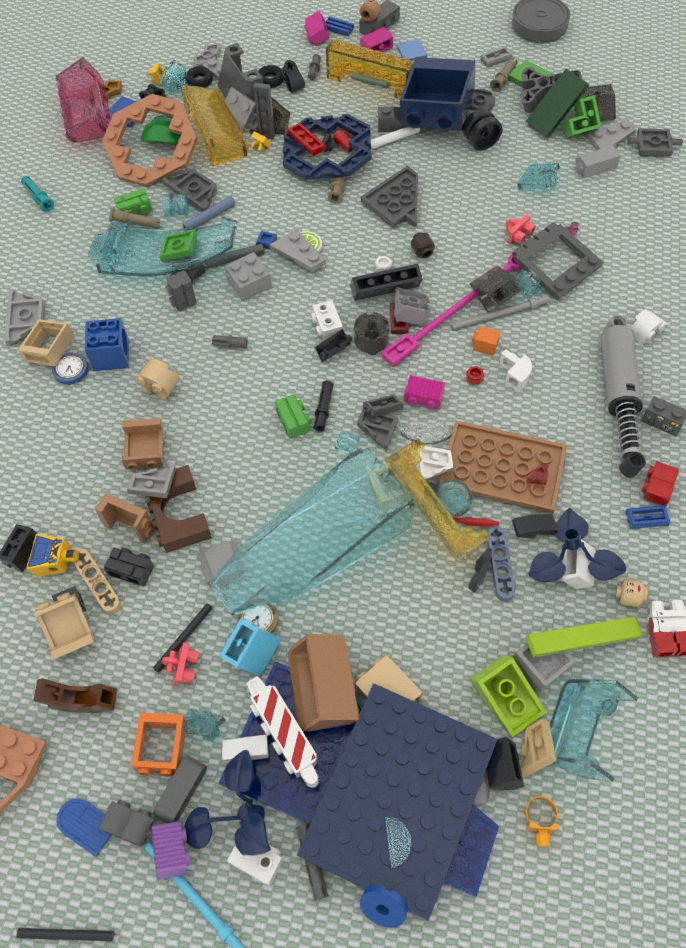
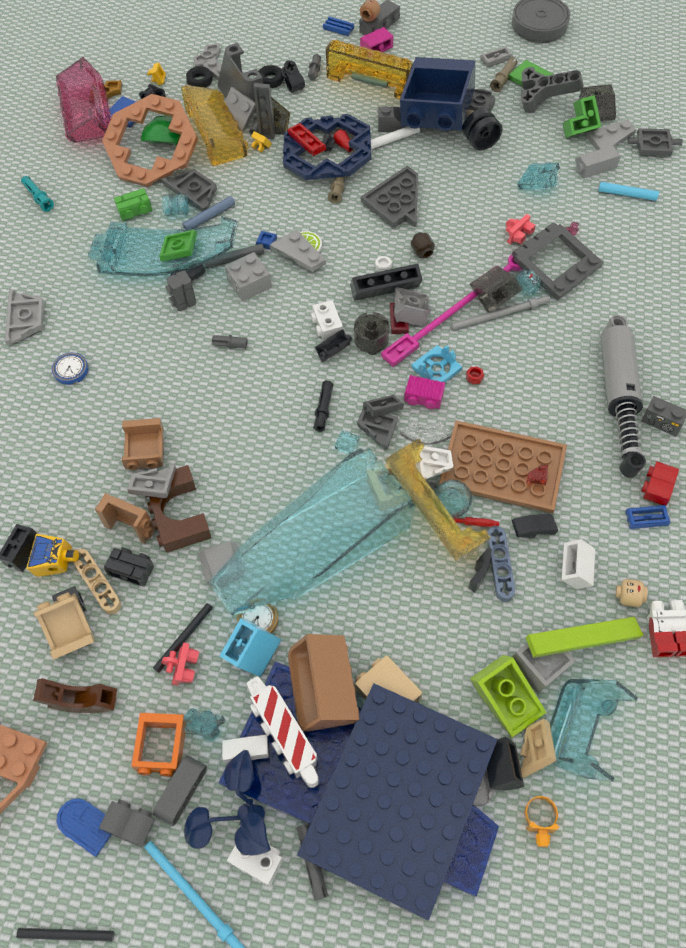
tan window [18,319,75,367] -> none
blue brick [85,318,129,371] -> none
dark tan pin [109,207,160,229] -> none
tan brick [136,358,180,401] -> none
medium lavender brick [151,821,190,880] -> none
clear light blue cylinder [159,60,188,93] -> none
bright green brick [274,394,311,439] -> none
dark pink brick [304,11,329,46] -> none
blue tile [360,885,408,928] -> none
clear light blue tile [385,817,412,868] -> none
medium blue piece [397,39,427,62] -> none
orange brick [472,326,500,356] -> none
white brick [499,349,532,392] -> none
dark green tile [526,68,589,138] -> none
dark blue plant [528,508,627,582] -> none
white cylinder [628,309,668,345] -> none
none -> medium azure piece [411,345,462,383]
none -> medium azure piece [598,182,659,201]

